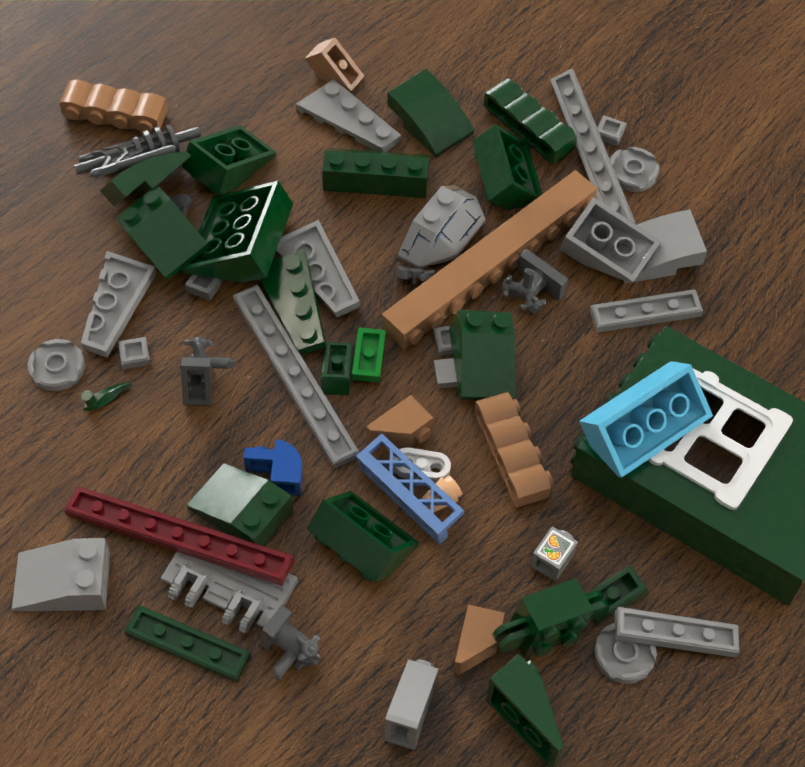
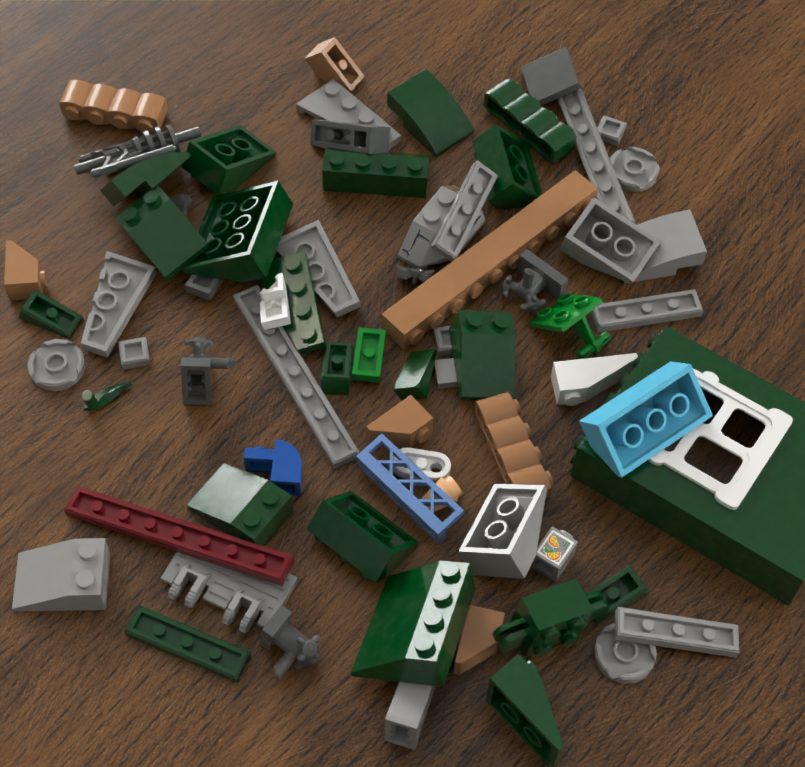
none -> medium nougat slope [4,240,48,300]
none -> dark green slope [19,289,83,339]
none -> white slope [259,273,291,330]
none -> dark grey slope [310,119,391,154]
none -> dark green slope [351,561,476,687]
none -> dark green slope [394,349,437,401]
none -> light grey tile [431,161,498,262]
none -> light grey slope [458,484,547,579]
none -> dark grey tile [521,47,581,106]
none -> green plate [529,293,611,359]
none -> white slope [551,353,638,406]

